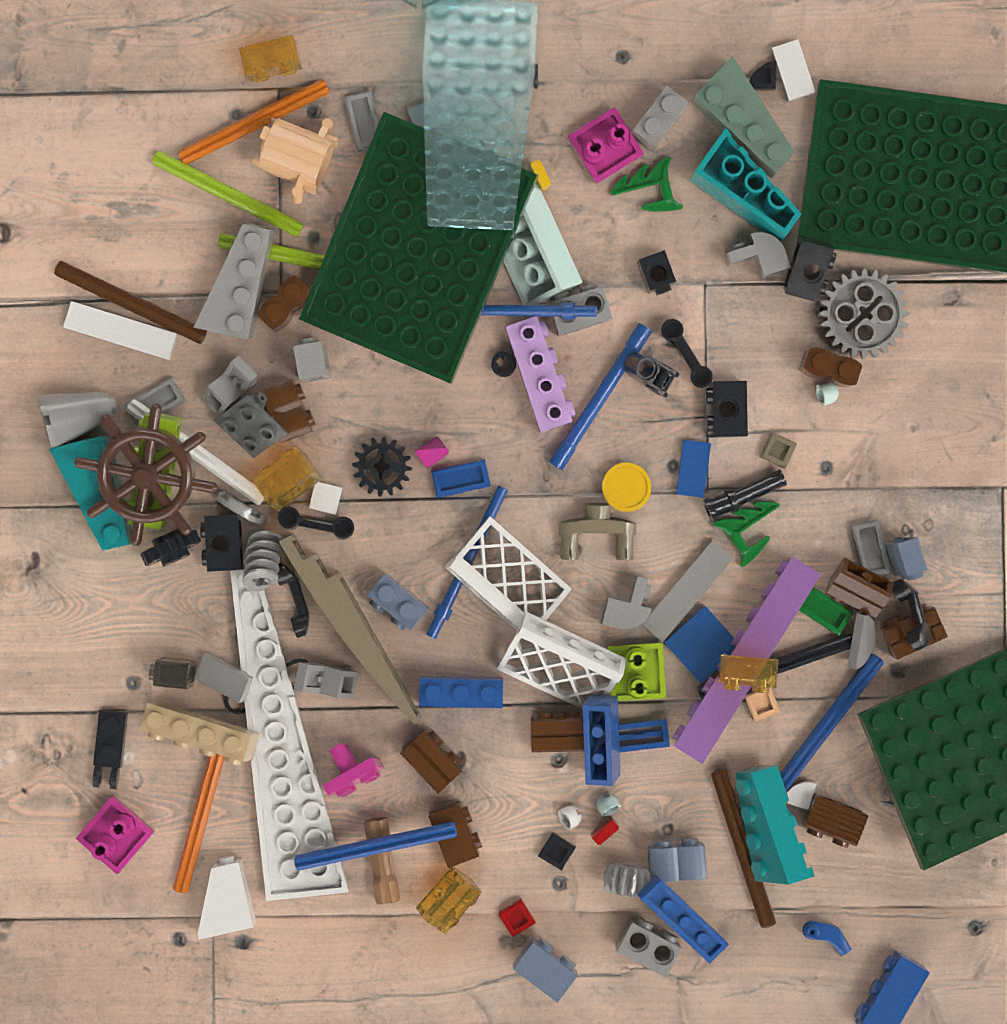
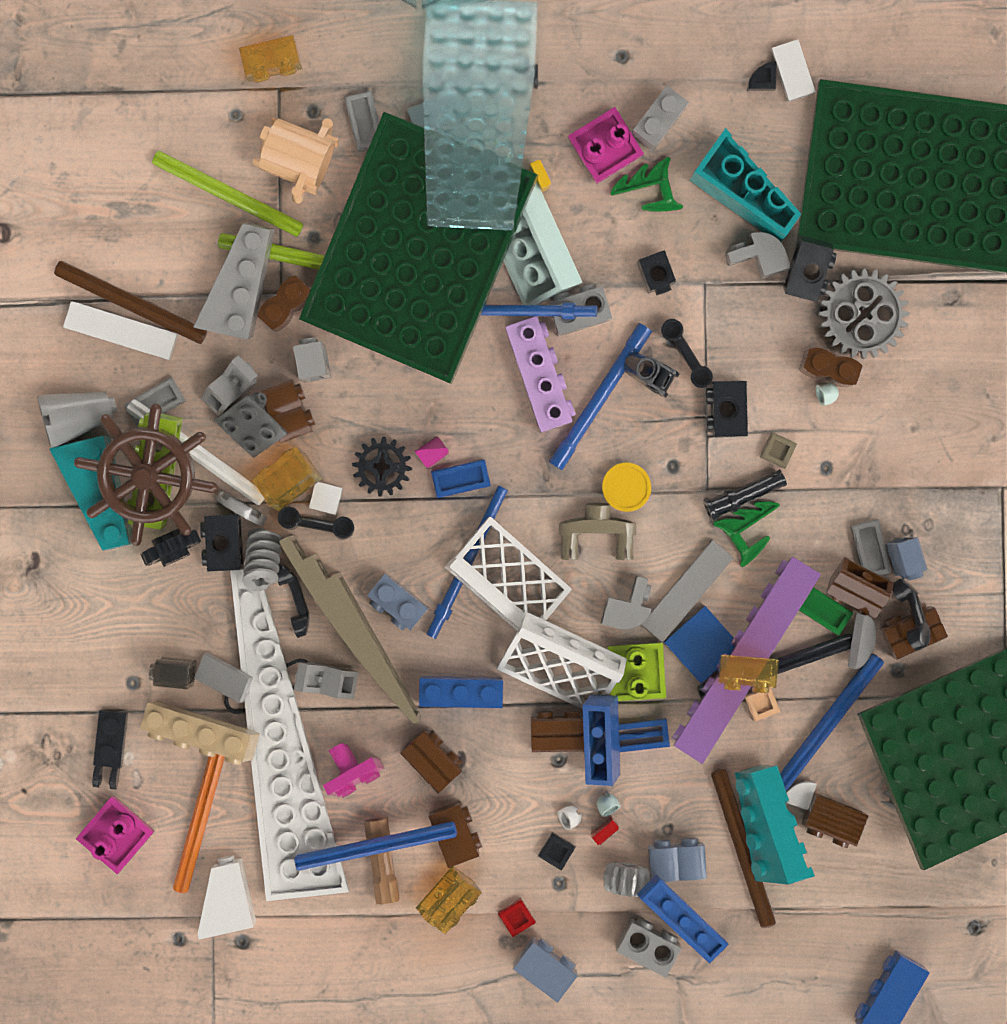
orange axle [178,79,330,165] -> none
black bush [491,352,516,377] -> none
blue tile [676,440,711,498] -> none
sand green wedge [691,56,795,178] -> none
blue arm [802,920,852,956] -> none

